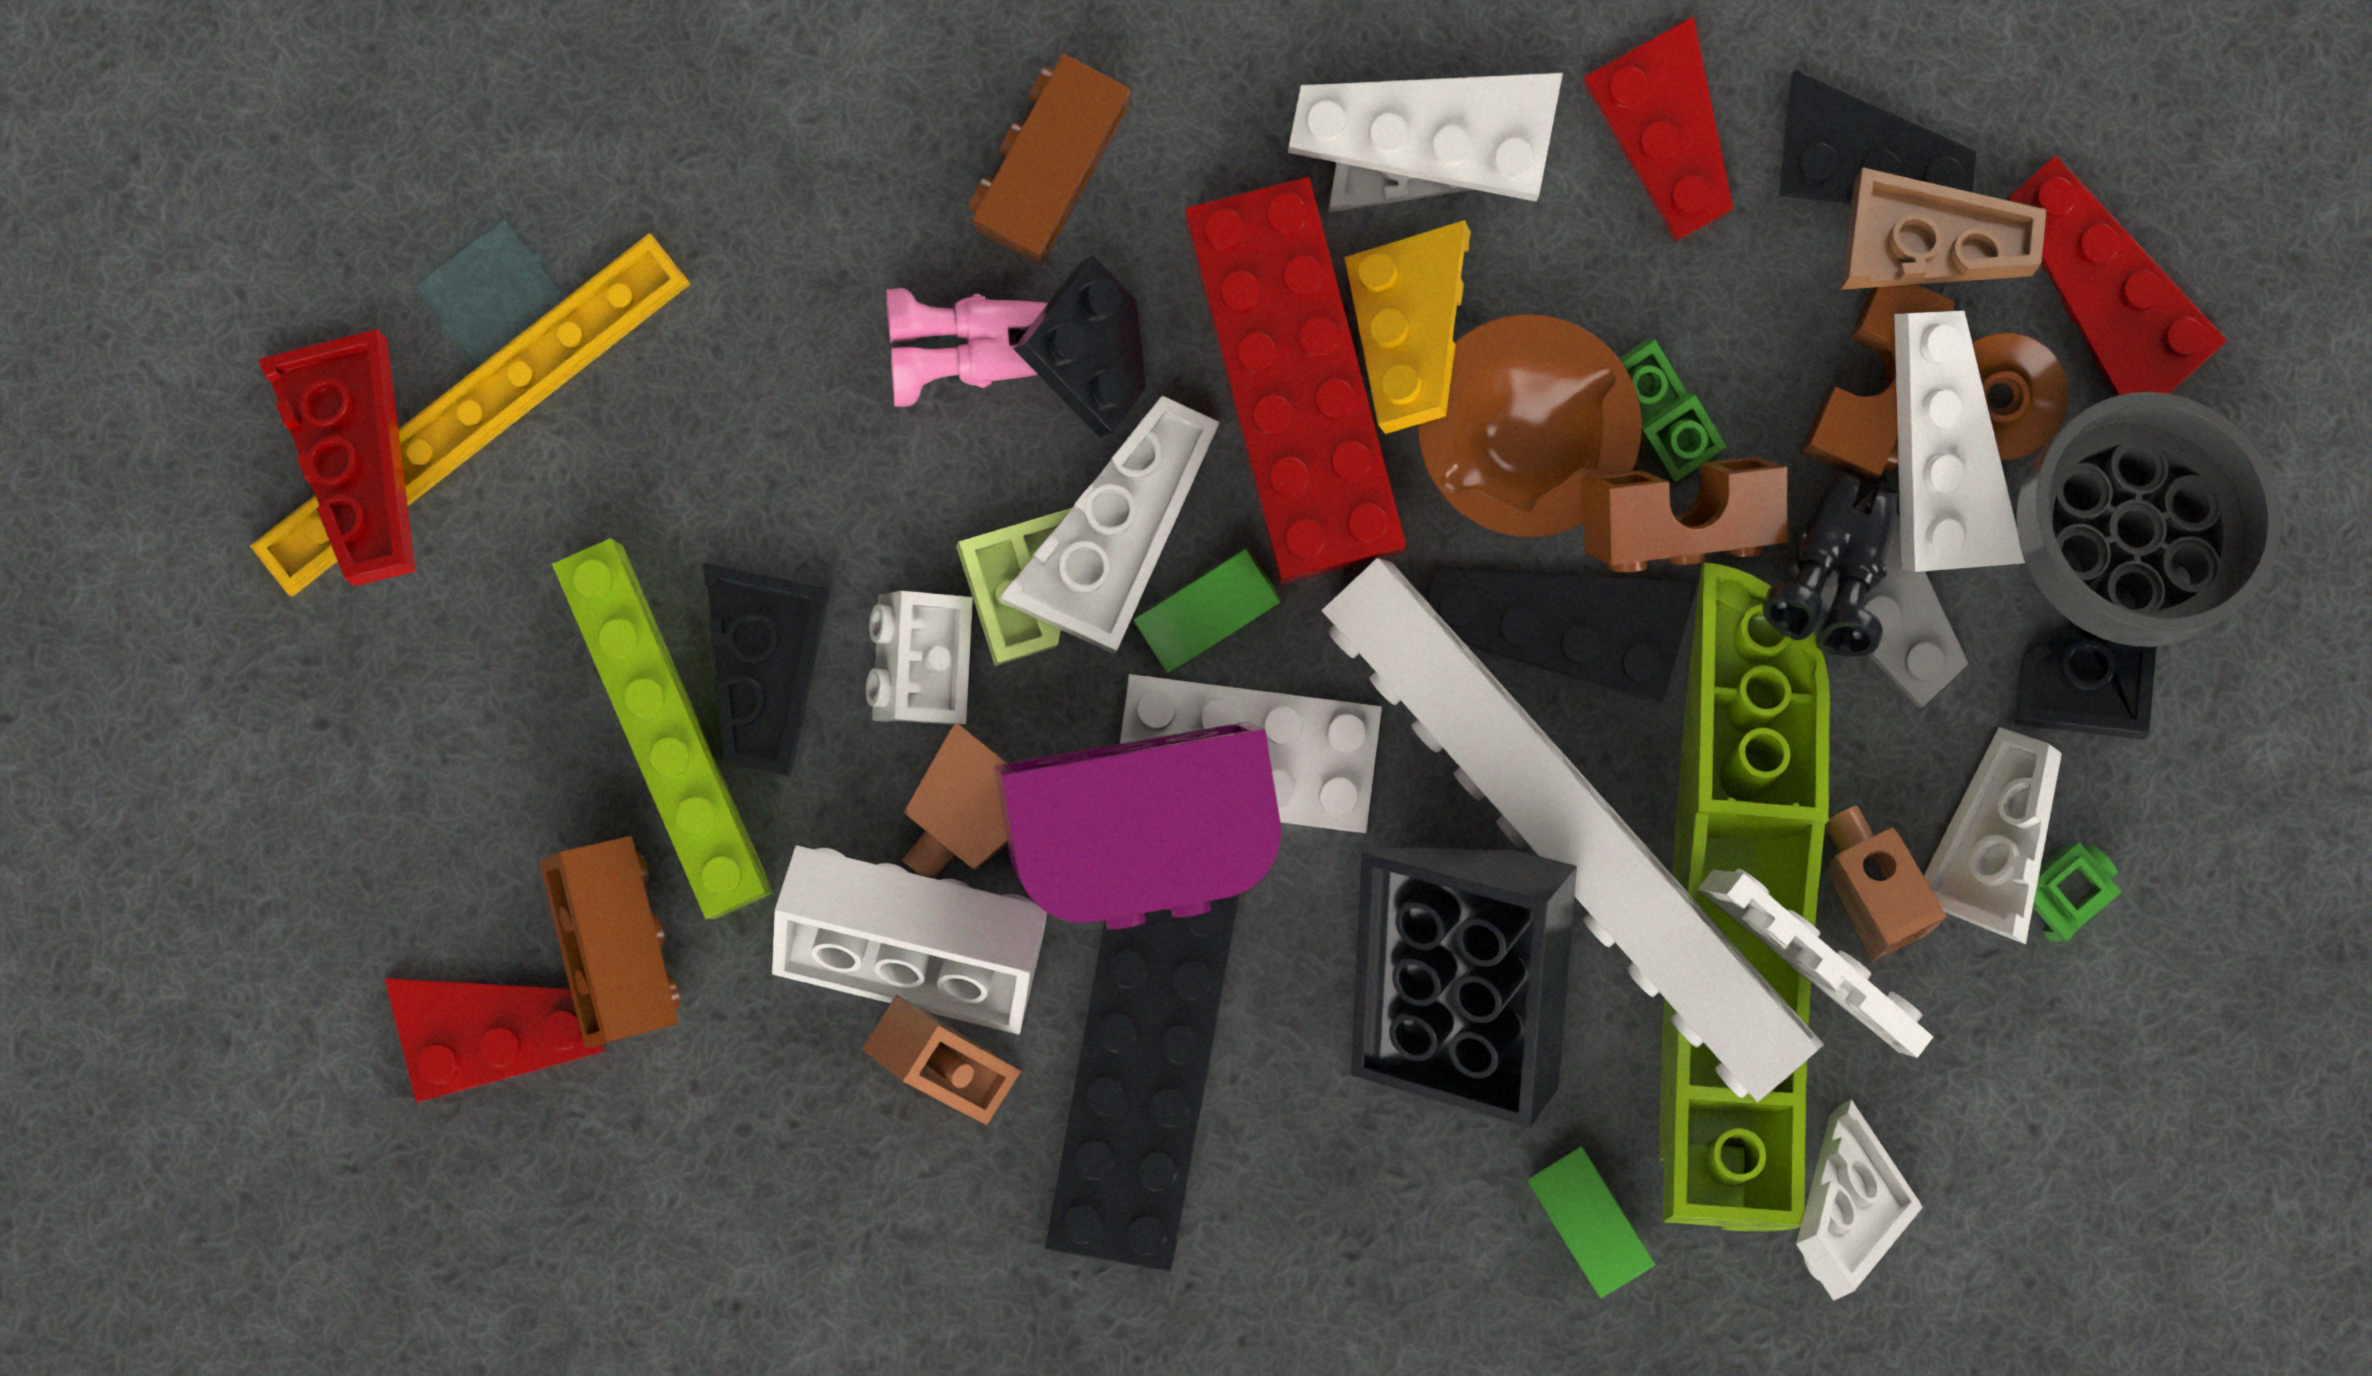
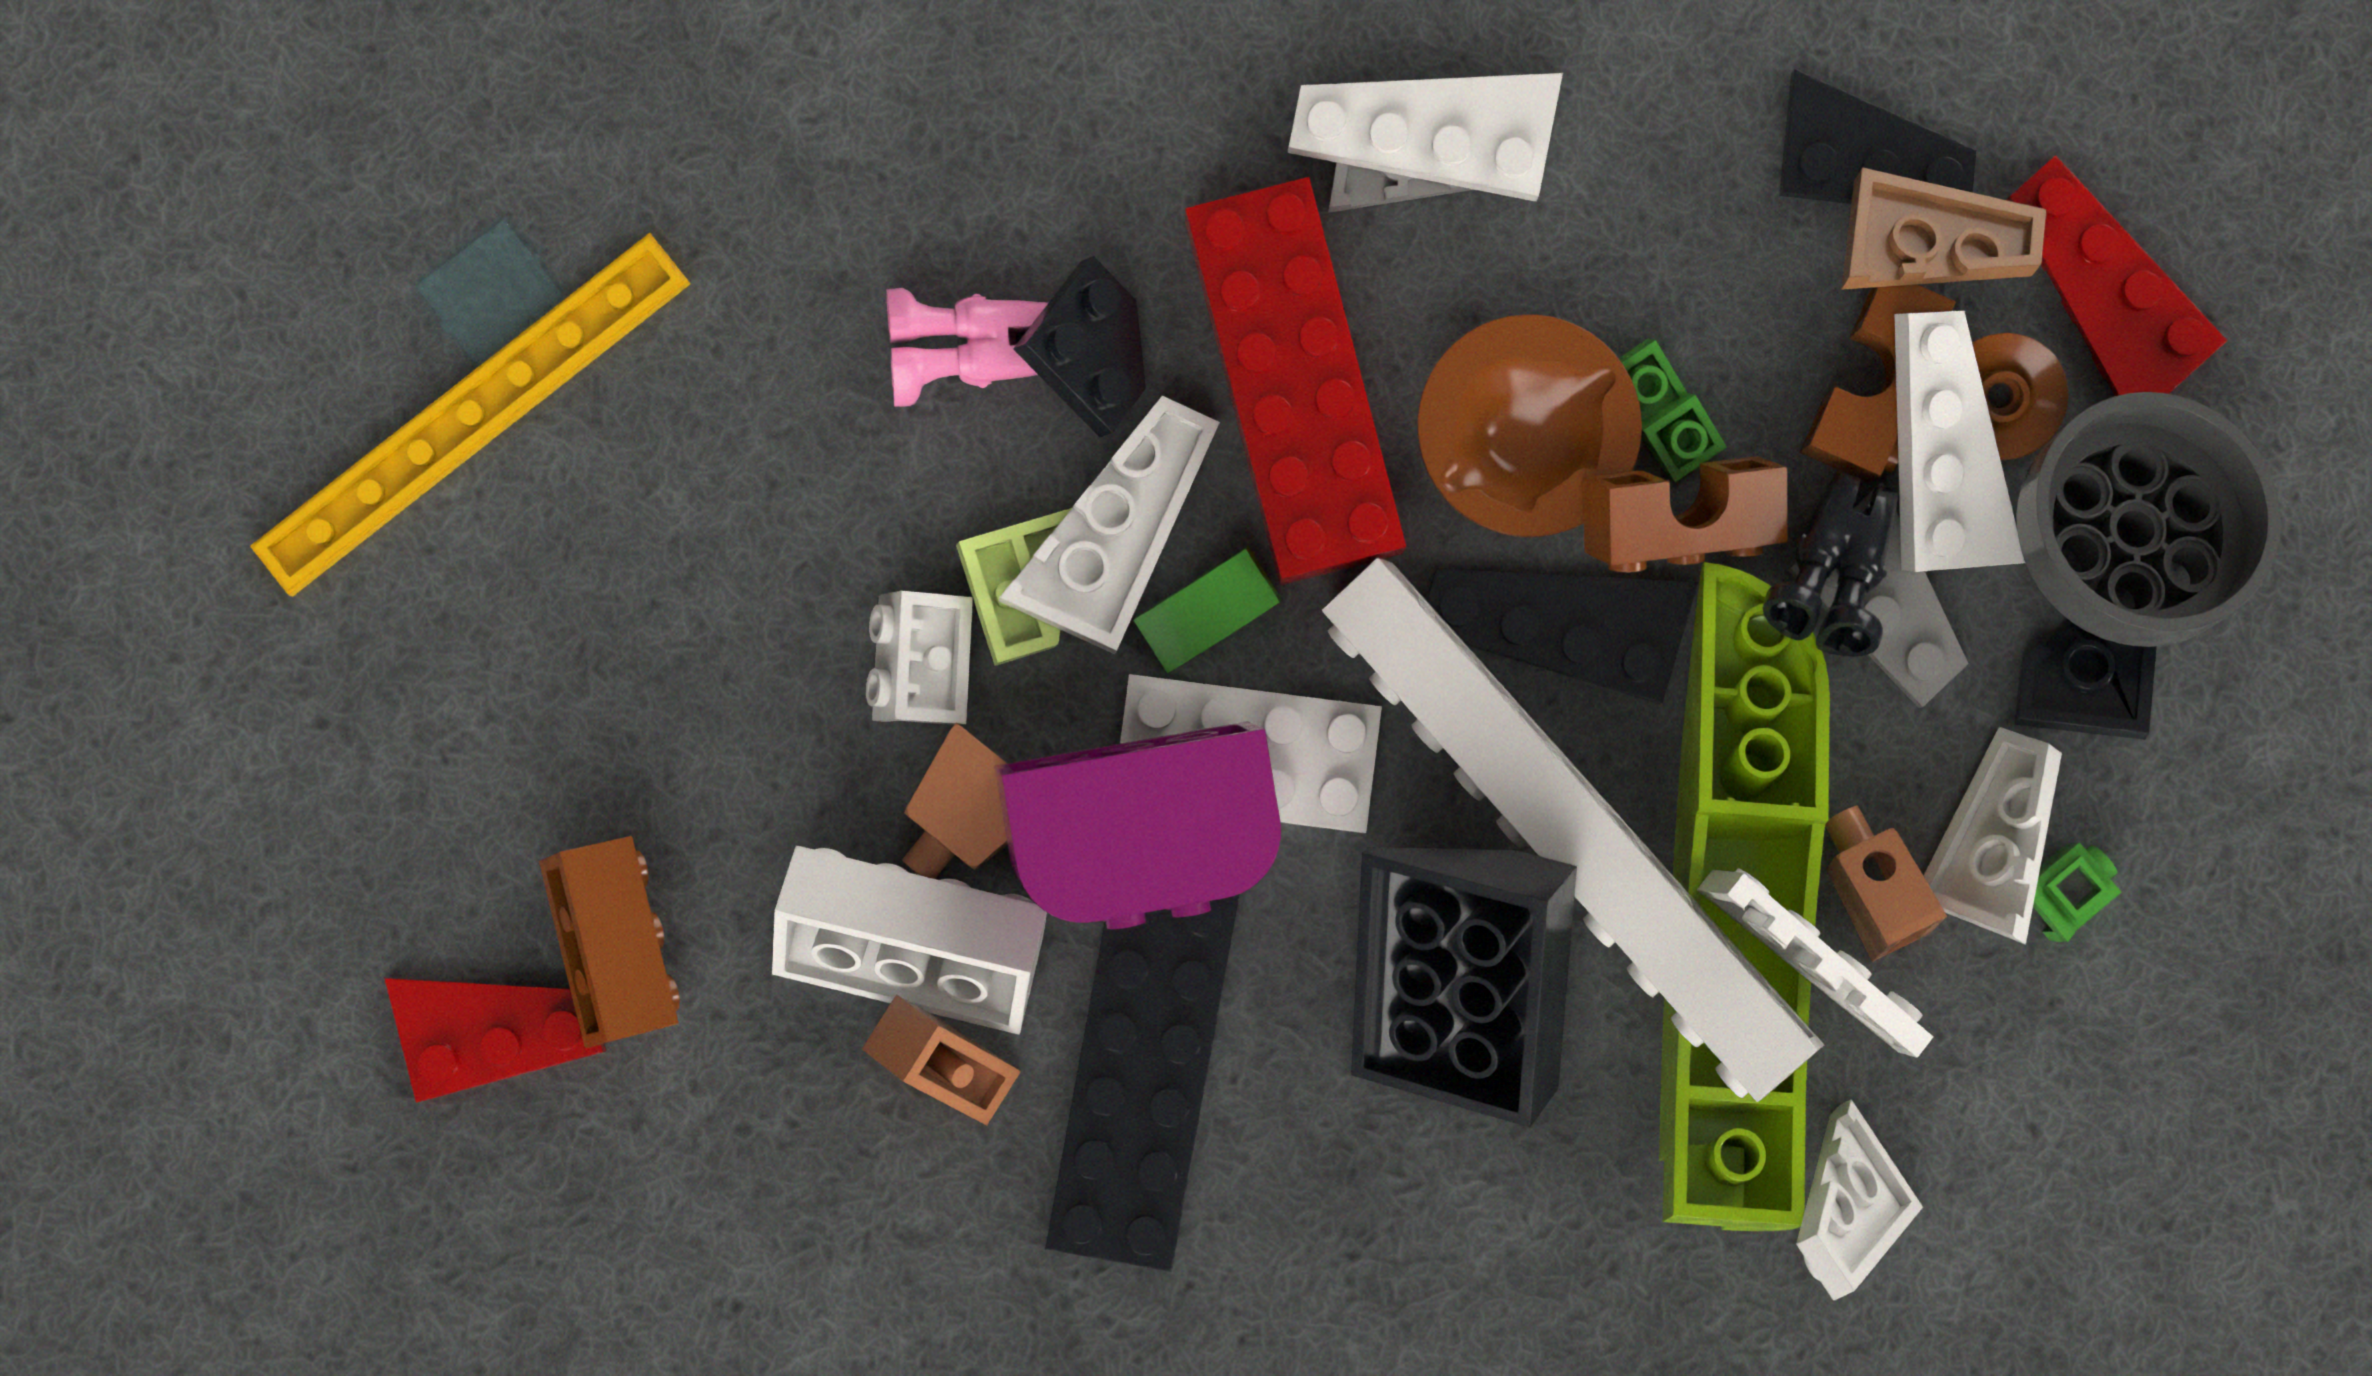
red wing [258,329,416,586] -> none
lime brick [552,538,774,919] -> none
black wing [703,563,830,777] -> none
dark orange brick [969,53,1131,266] -> none
yellow wing [1344,220,1471,434] -> none
bright green slope [1527,1146,1656,1299] -> none
red wing [1582,16,1733,242] -> none

